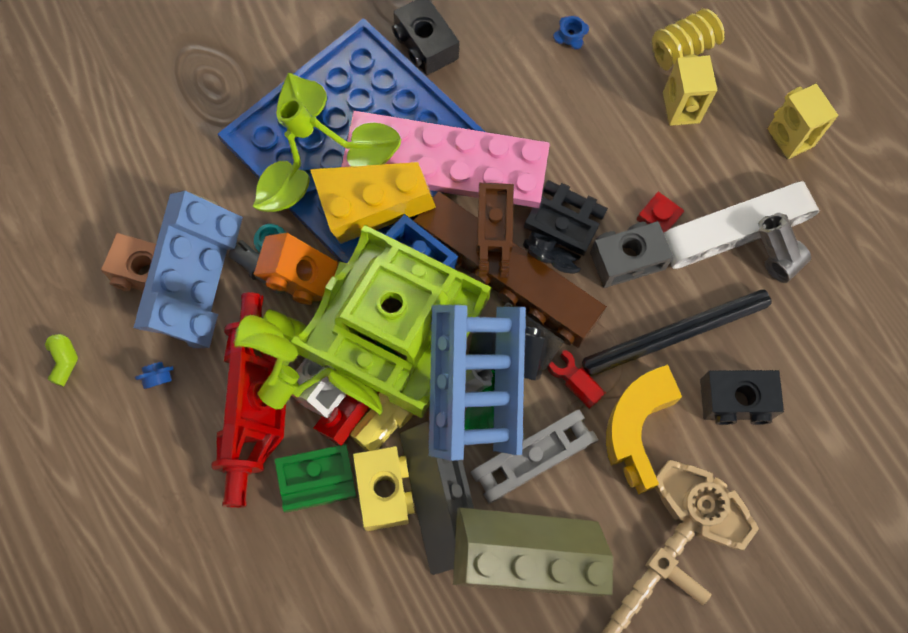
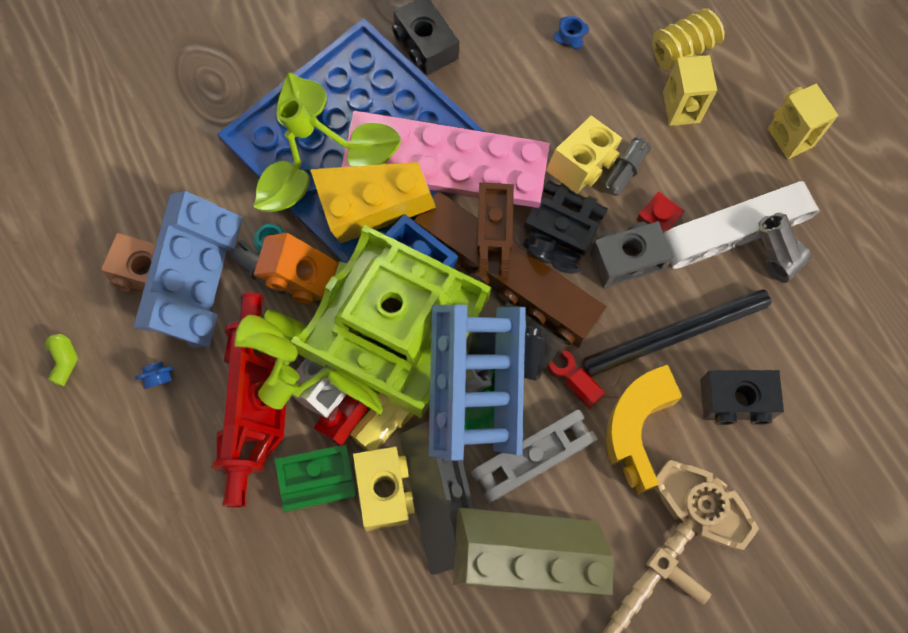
none -> light yellow brick [546,115,622,193]
none -> dark grey axle [603,137,651,196]

